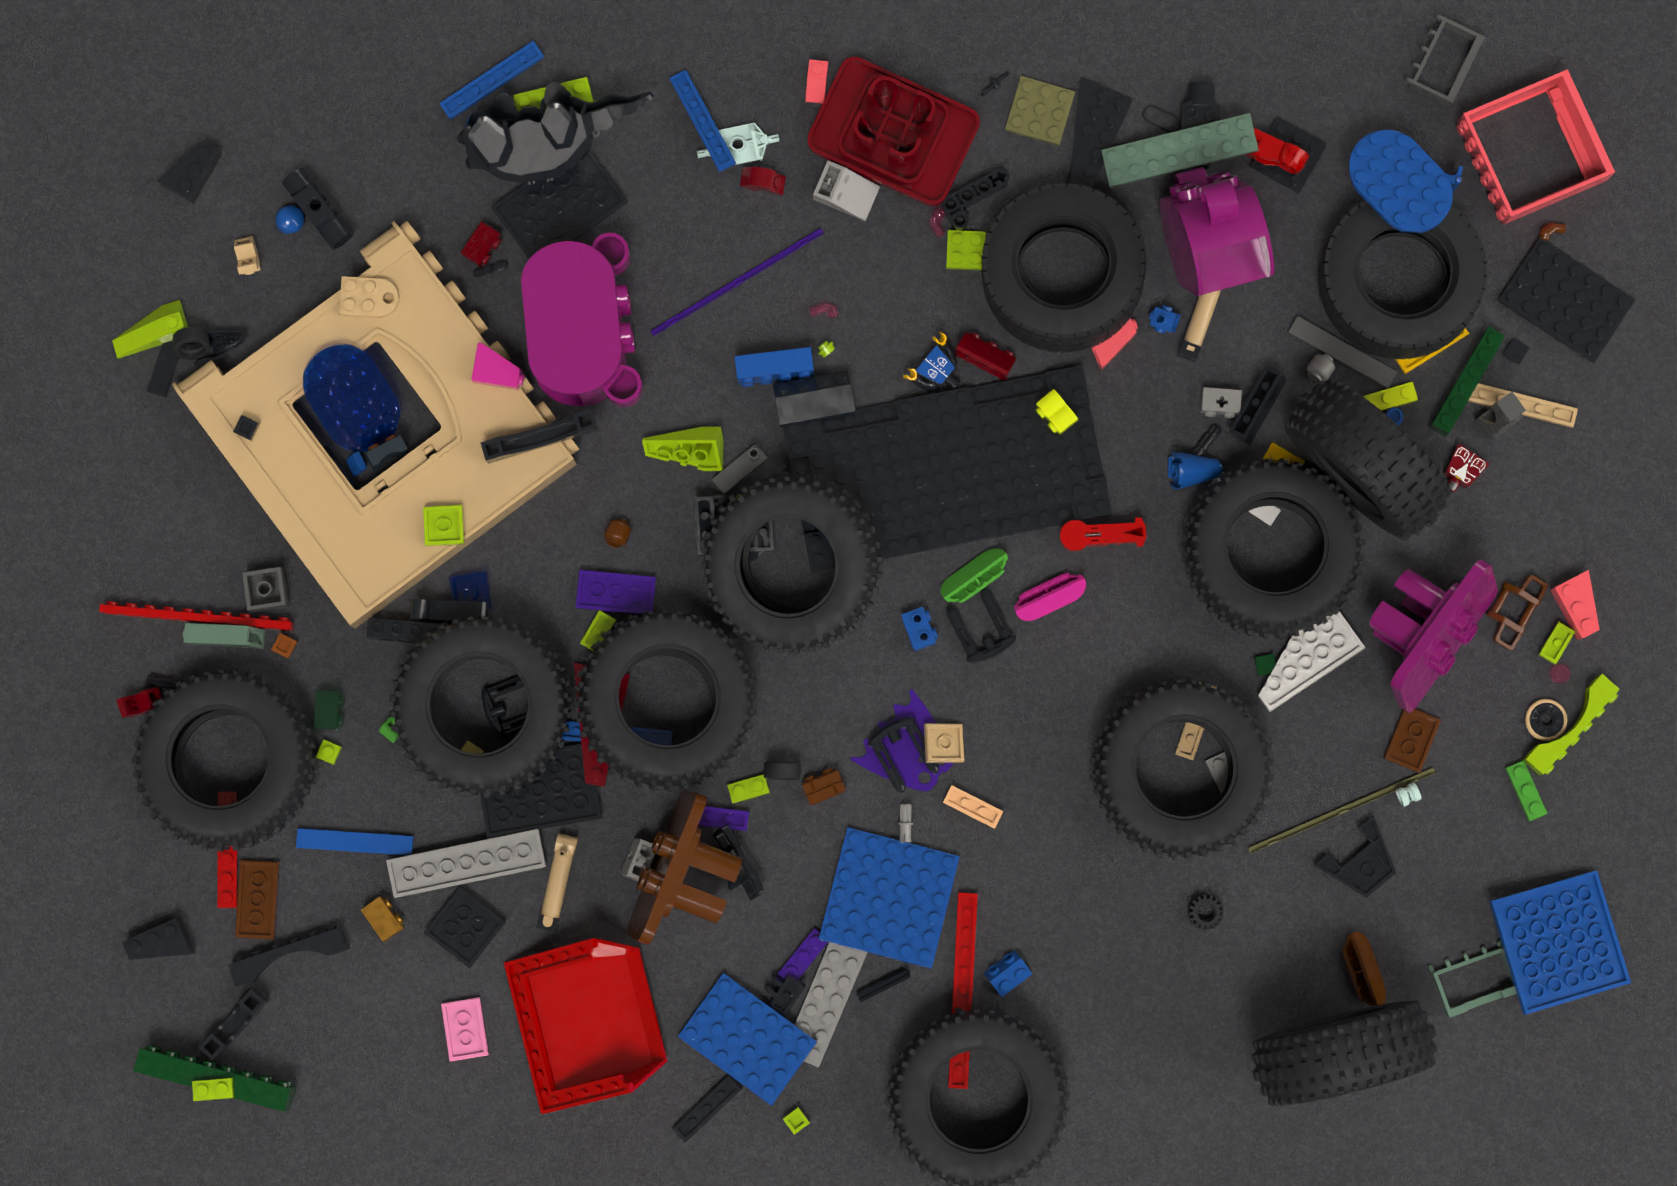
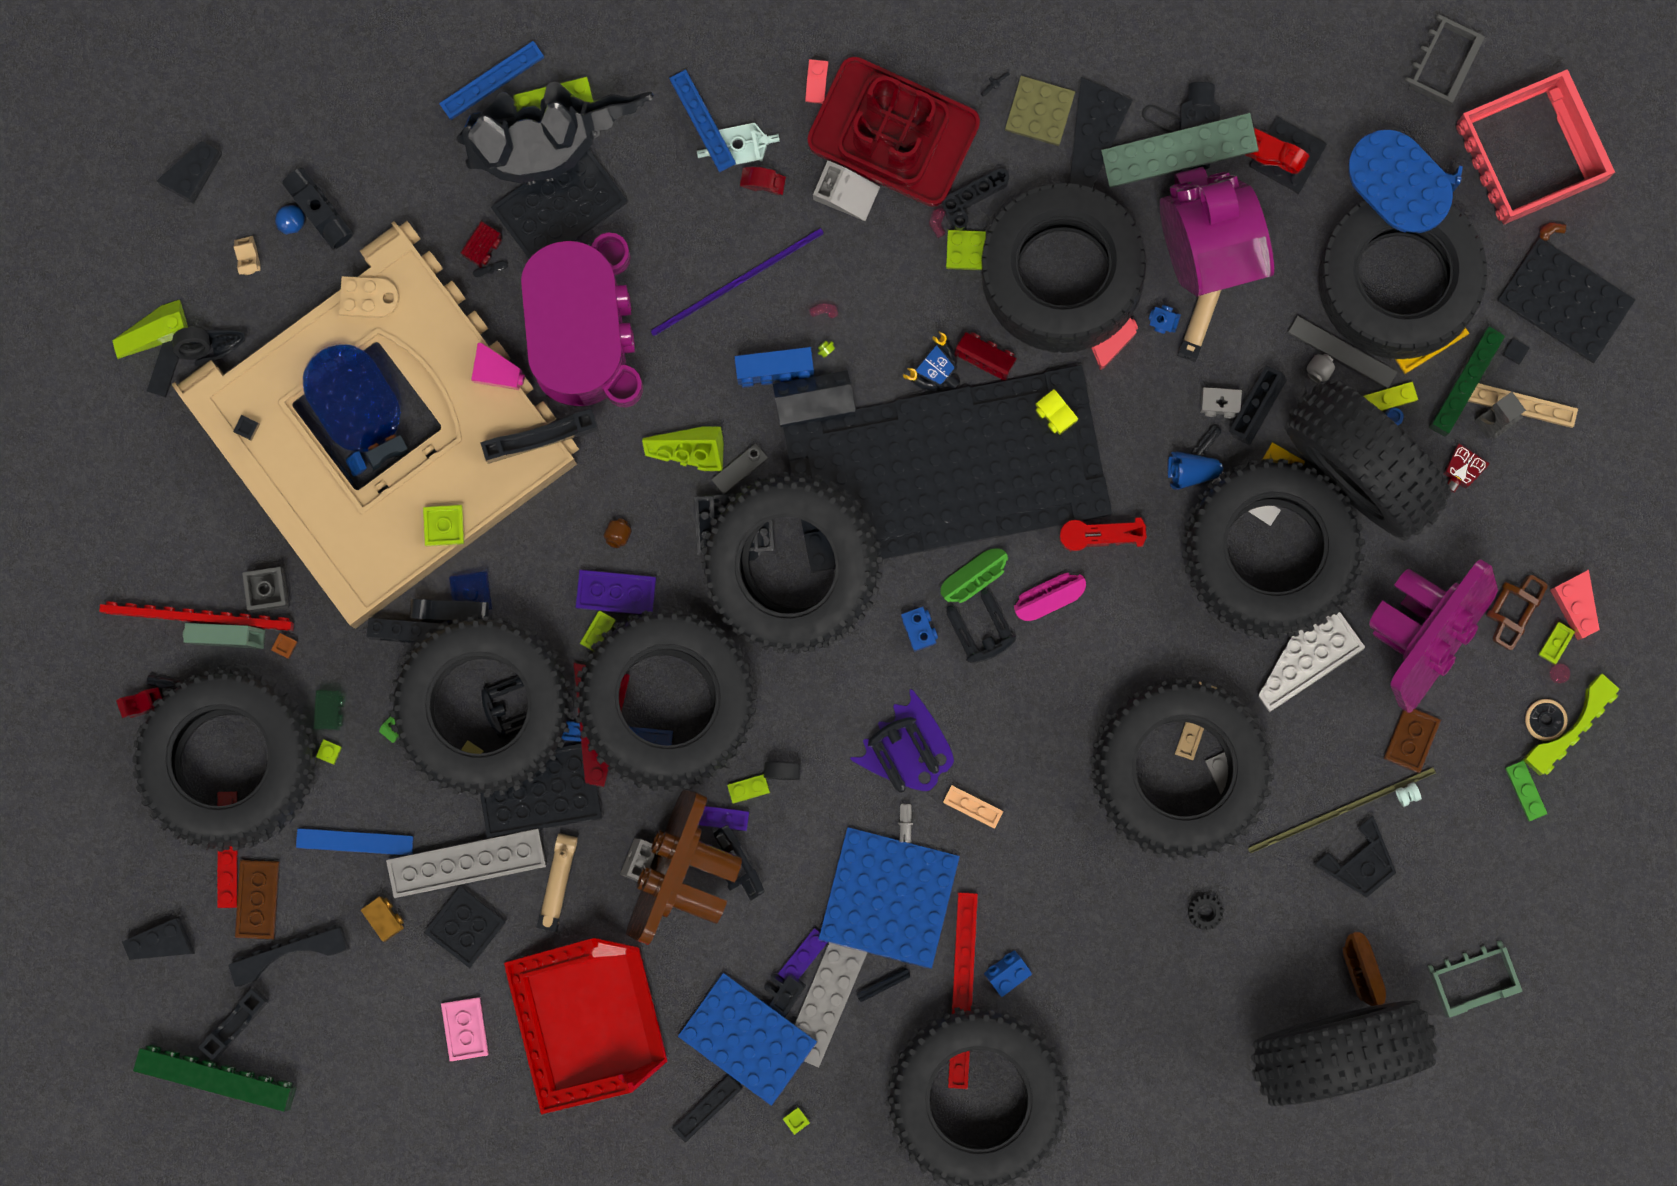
lime plate [192,1078,234,1101] -> none
reddish brown brick [802,768,846,806] -> none
tan tile [924,724,964,763] -> none
dark green tile [1254,654,1276,676] -> none
blue plate [1489,870,1631,1015] -> none

